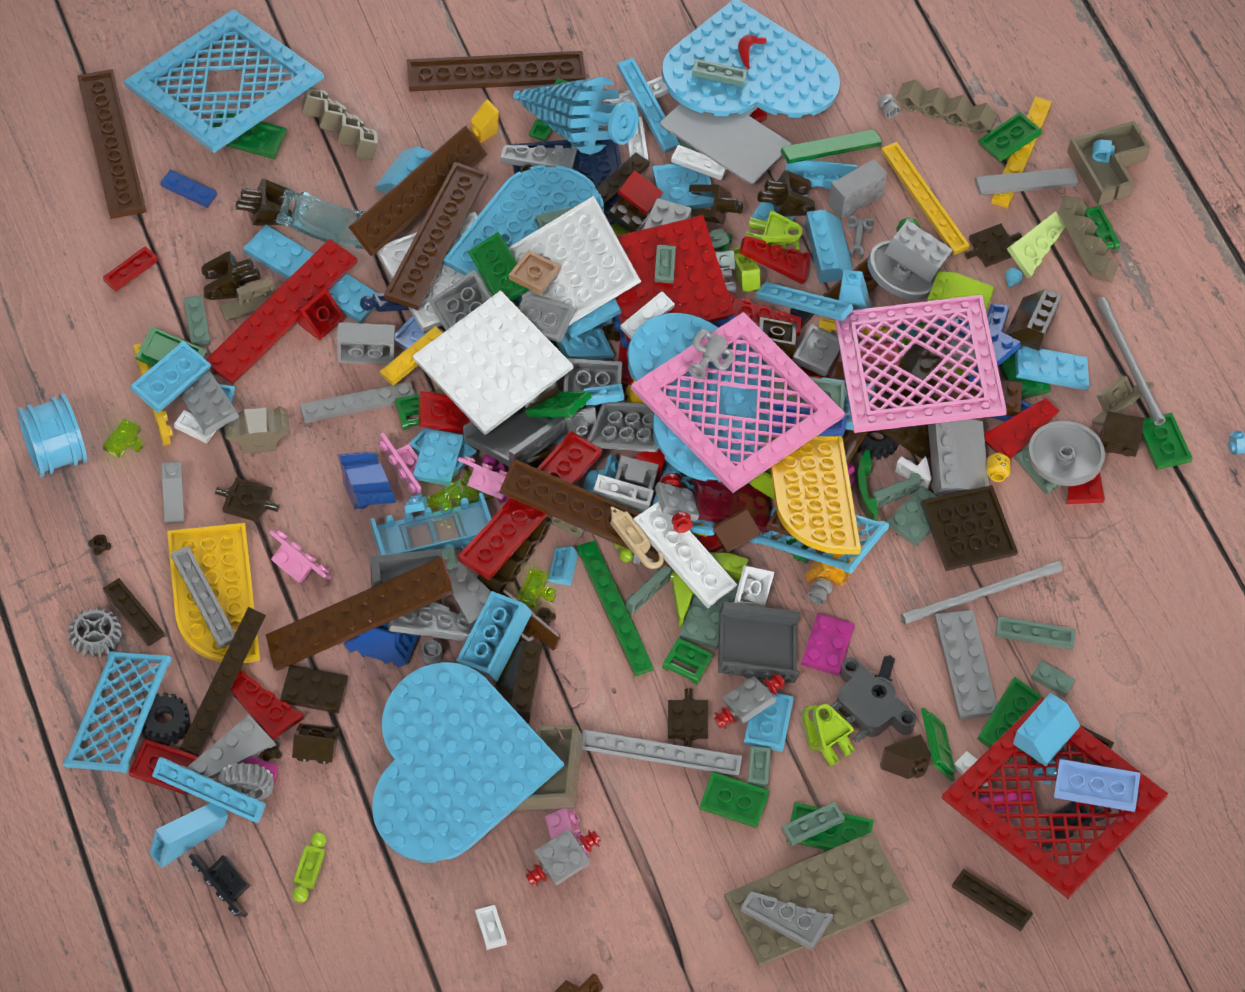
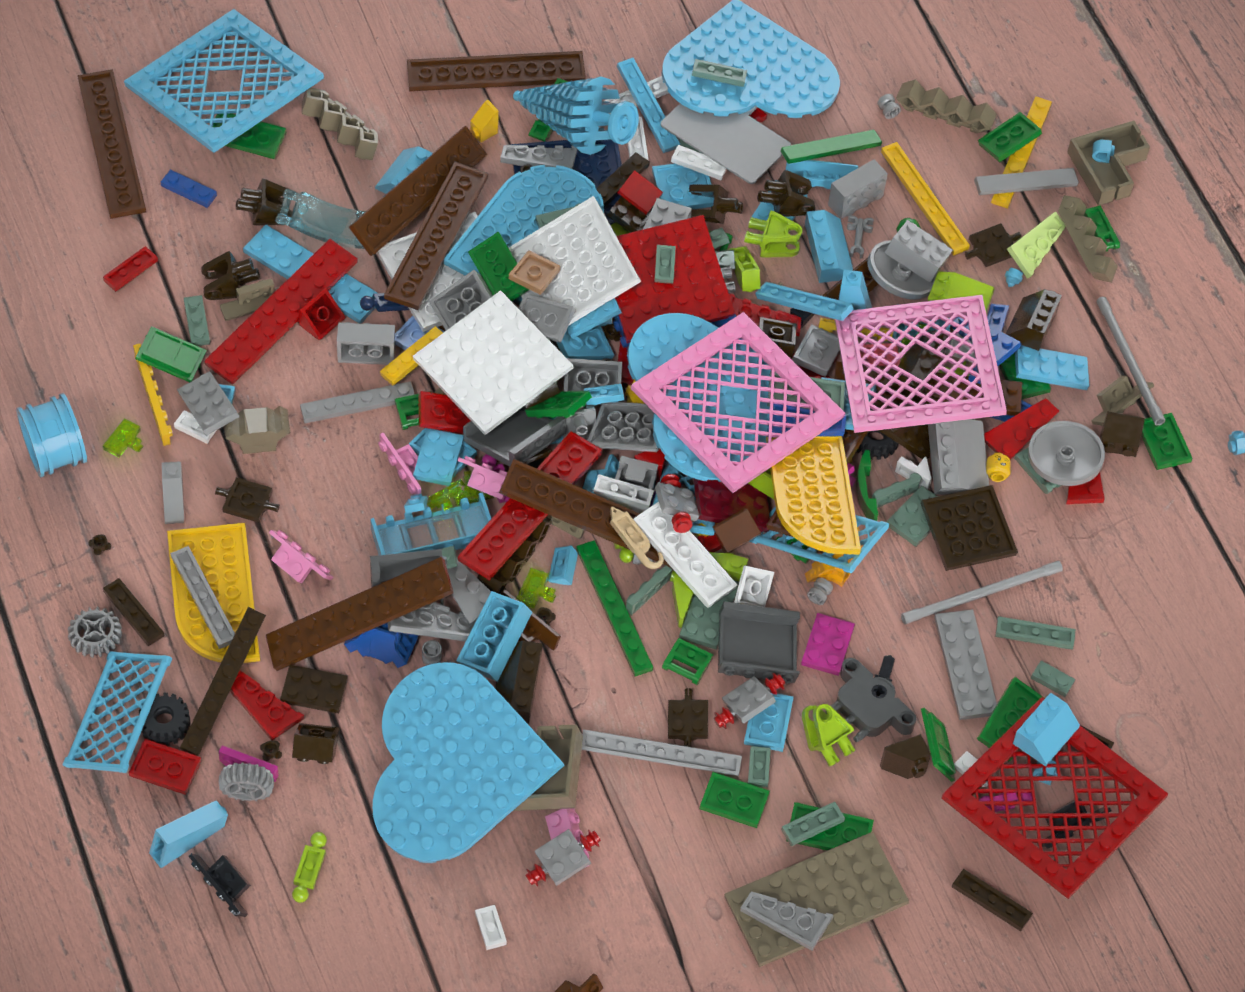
medium azure plate [130,341,211,413] -> none
medium azure plate [152,757,267,823] -> none
light grey wing [187,715,276,779] -> none
blue slope [337,452,396,510] -> none
white plate [620,291,675,339] -> none
light grey piece [688,329,734,379] -> none
red piece [738,35,767,69] -> none
red wing [739,236,811,284] -> none
light blue plate [1054,759,1140,812] -> none

